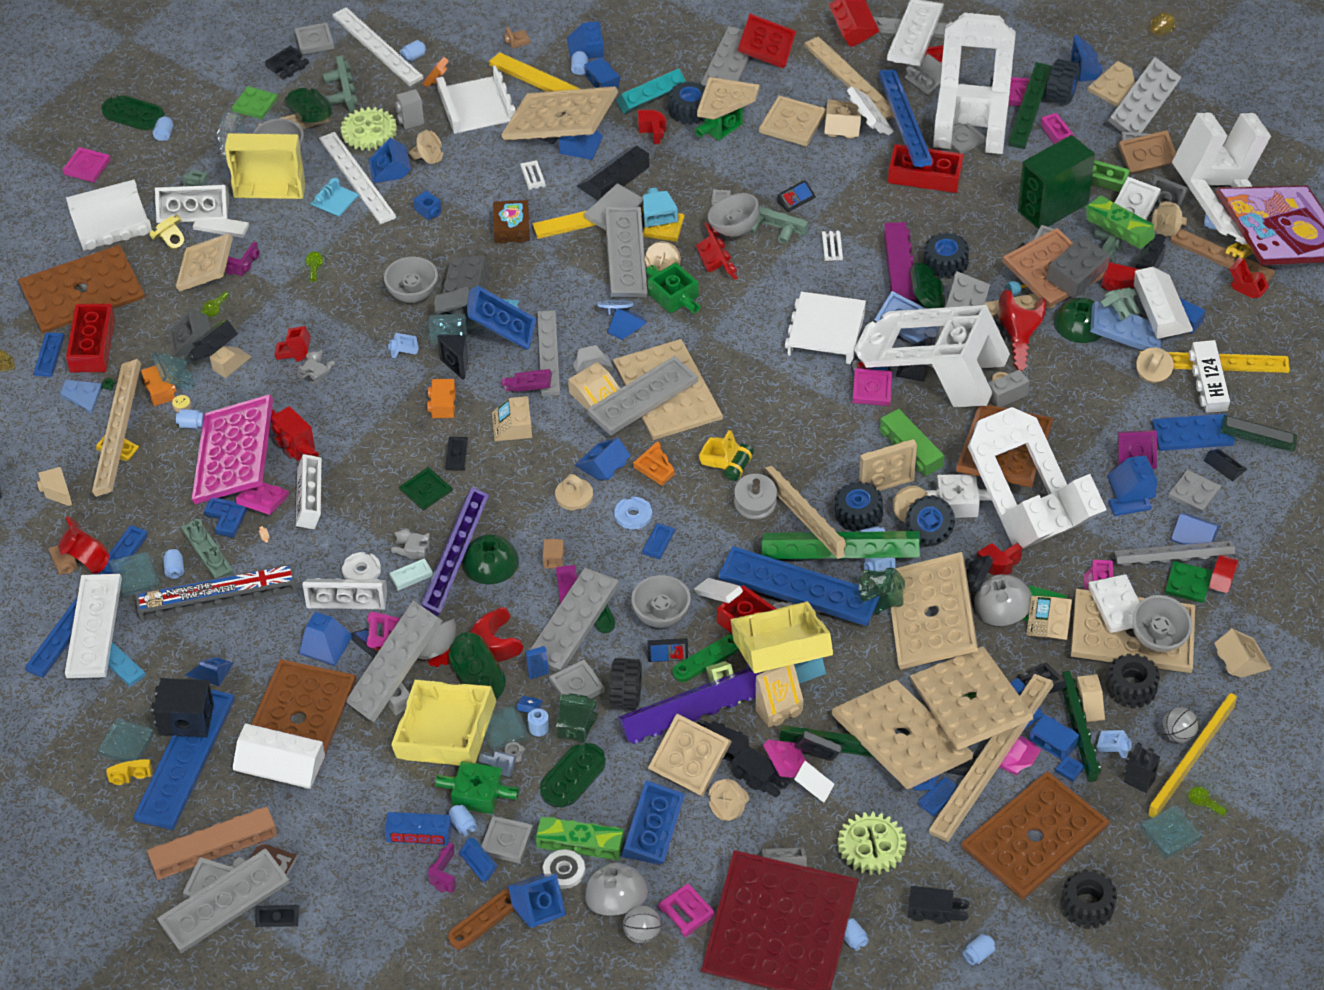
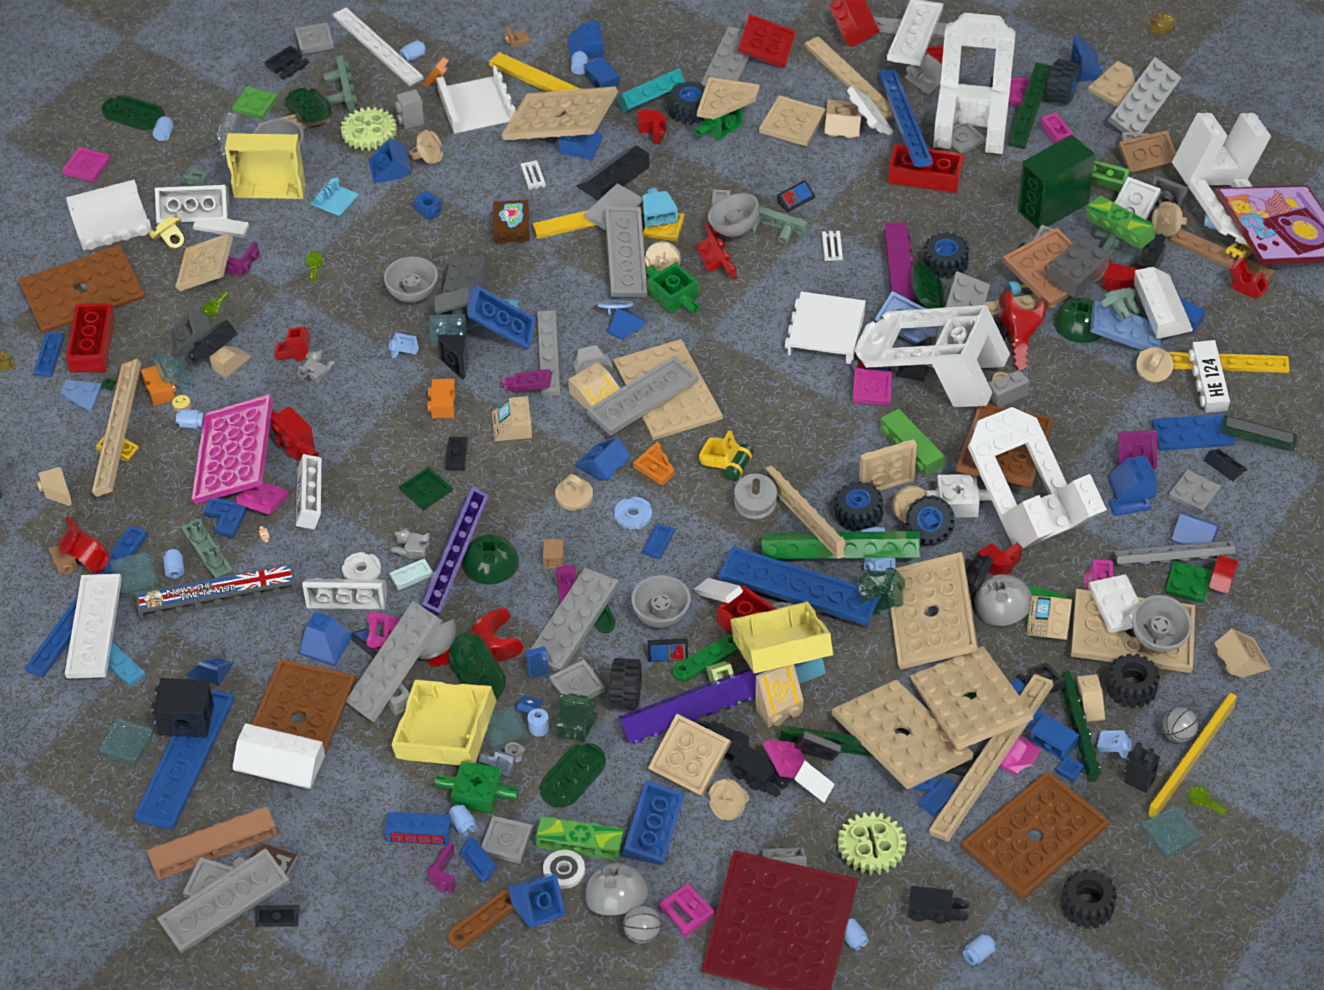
yellow slope [106,759,153,785] -> none
white tile [319,132,396,224] -> none

